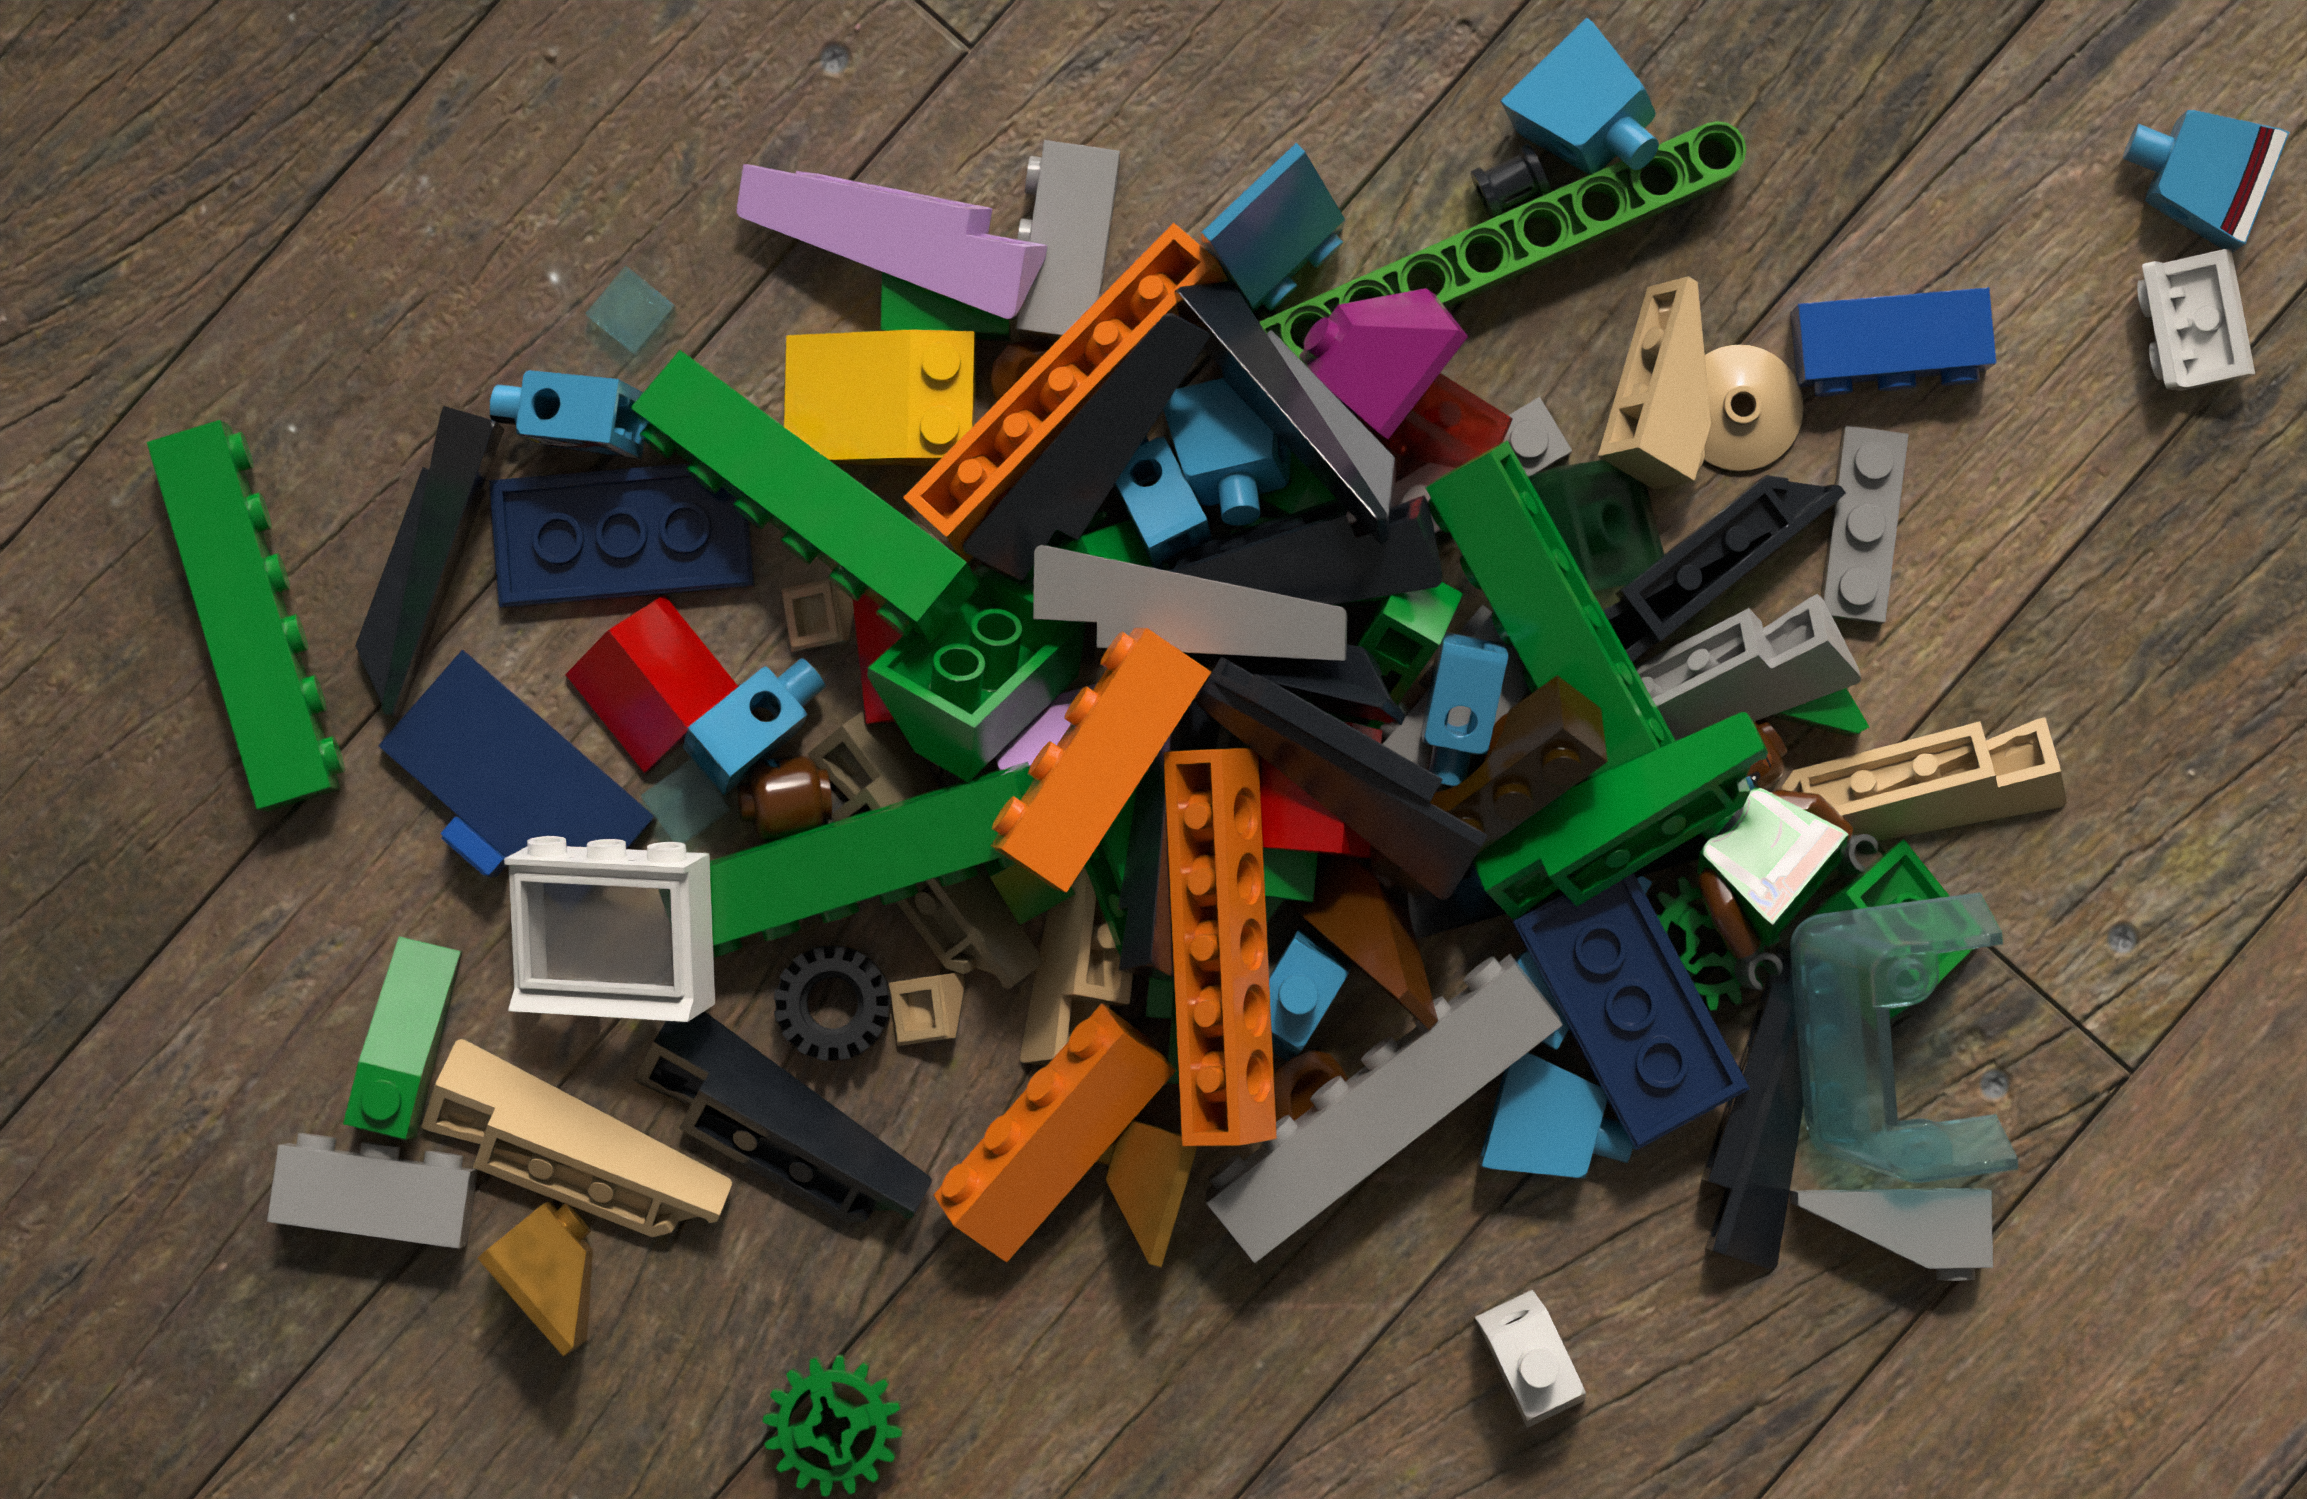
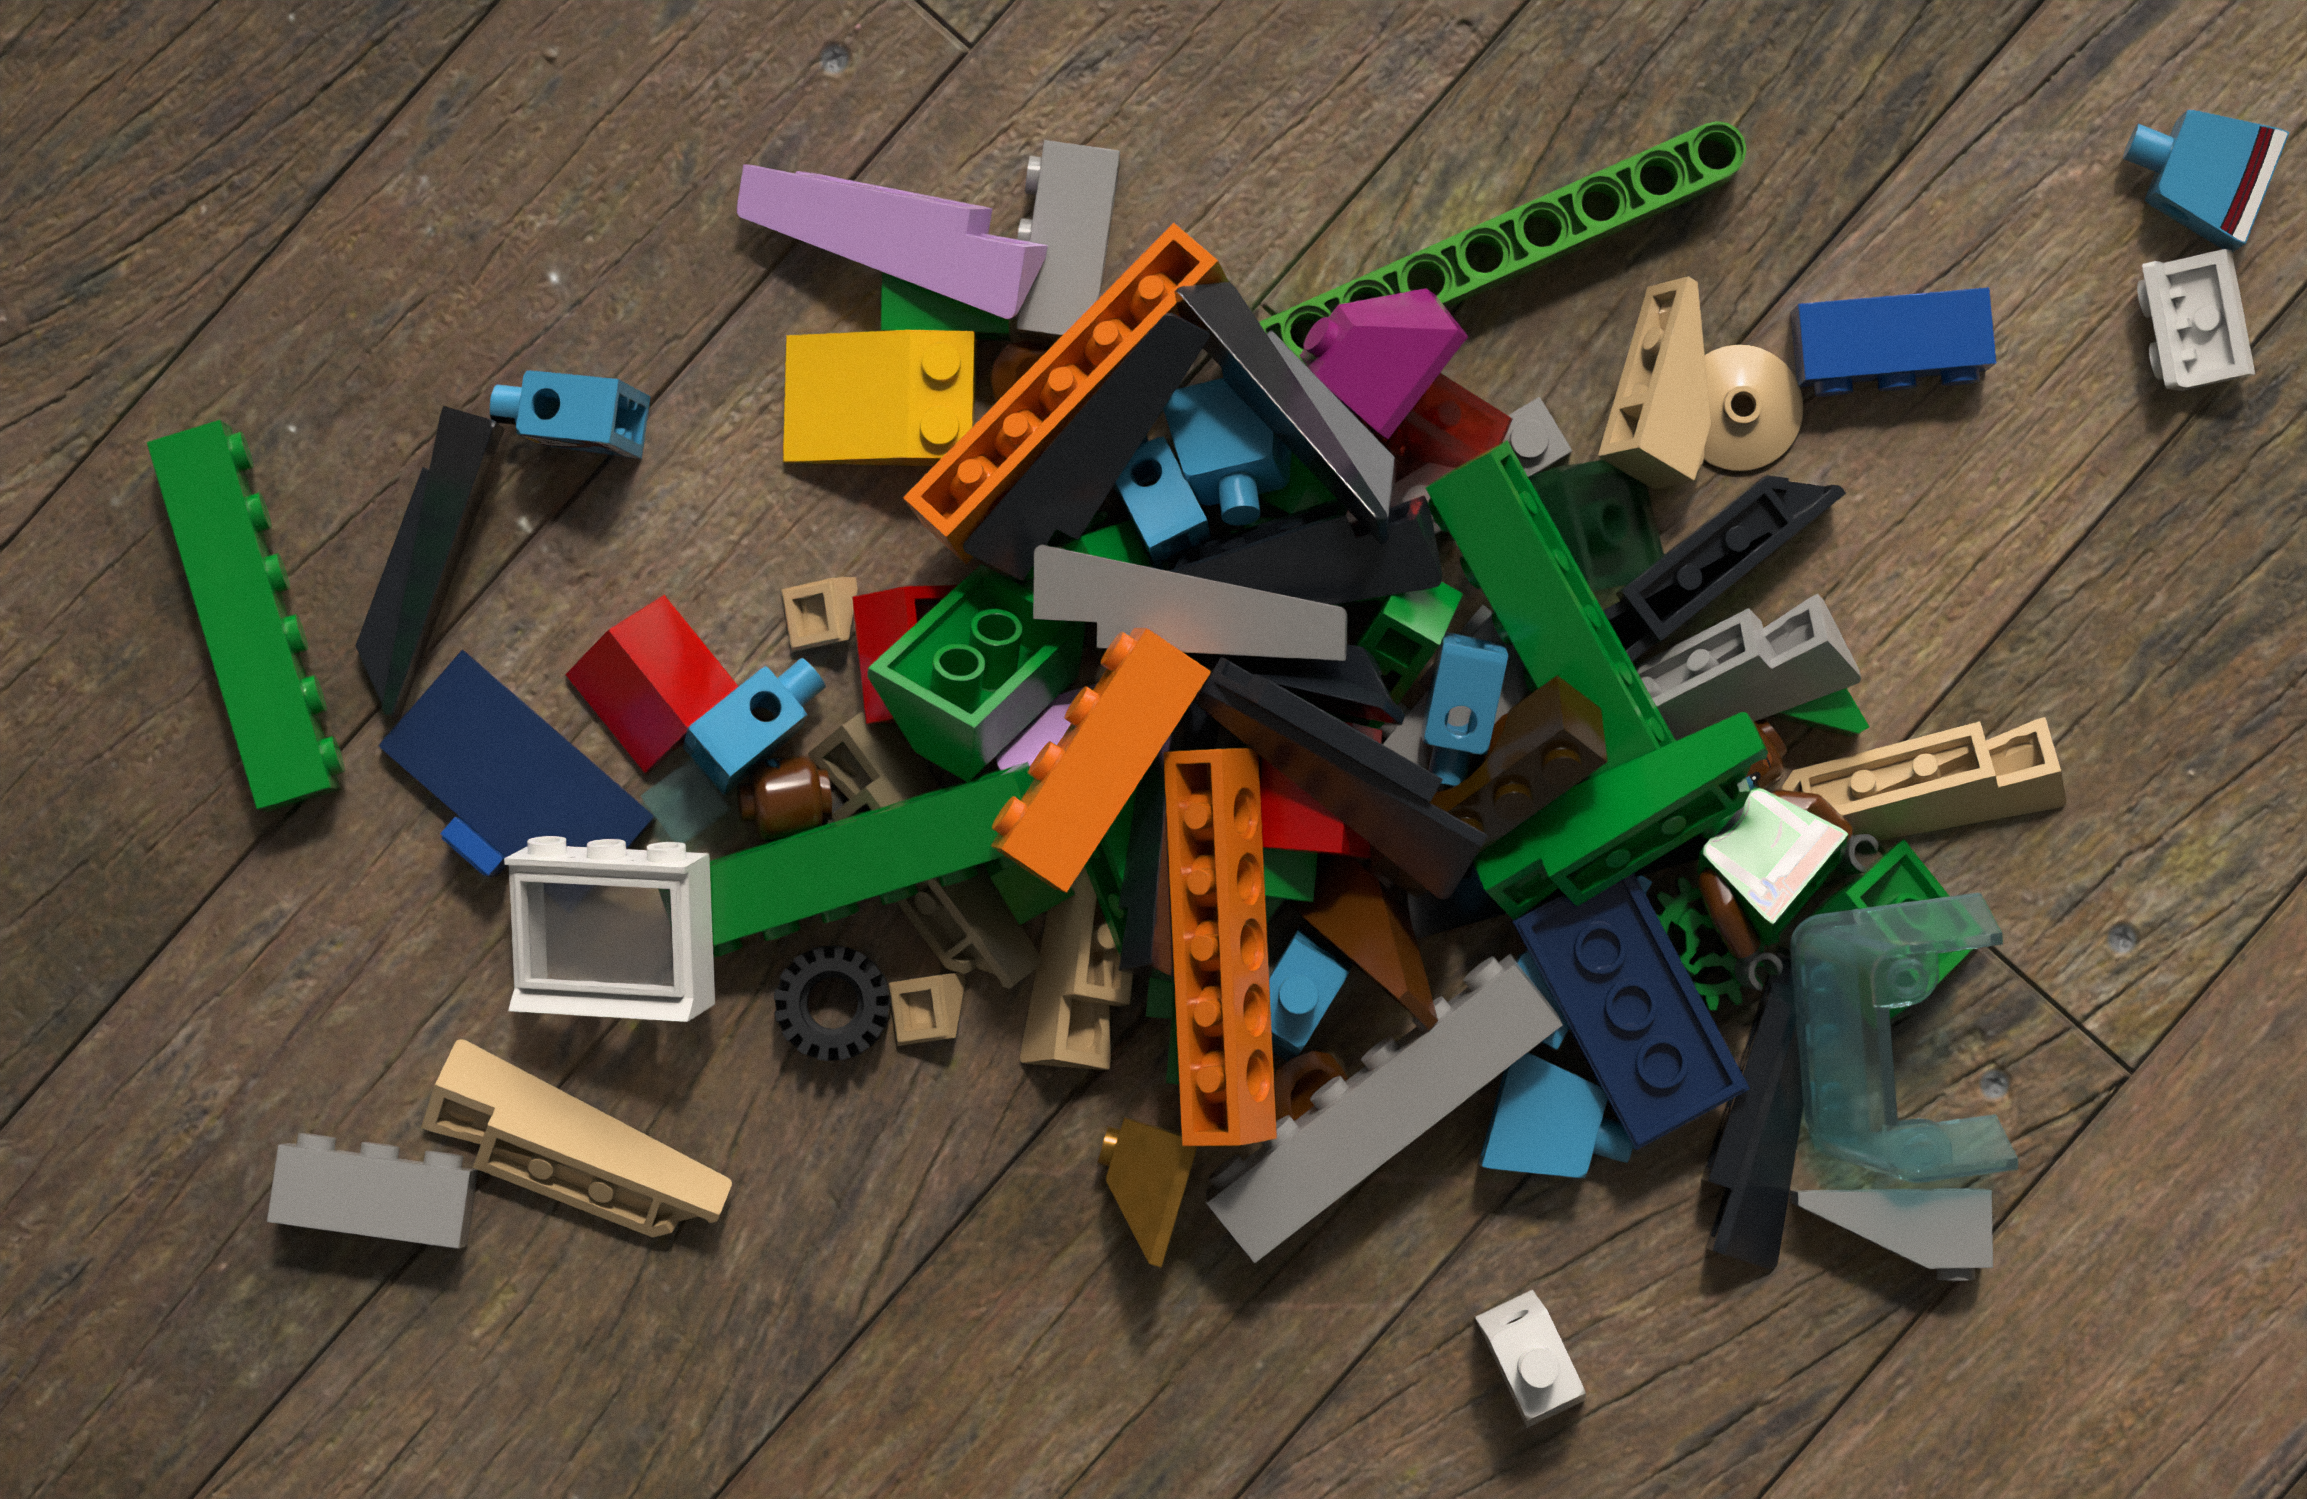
slope [343,936,462,1139] -> none
pearl gold slope [477,1201,593,1356] -> none
dark blue tile [489,463,755,608] -> none
clear light blue tile [585,265,676,357] -> none
green brick [631,350,980,644] -> none
black wedge [633,1011,932,1223] -> none
green gear [763,1354,903,1496] -> none
orange brick [933,1003,1176,1262] -> none
dark azure slope [1200,143,1345,313] -> none
black bush [1470,144,1552,219] -> none
dark azure torso [1500,18,1659,175] -> none
light grey plate [1821,426,1909,624] -> none

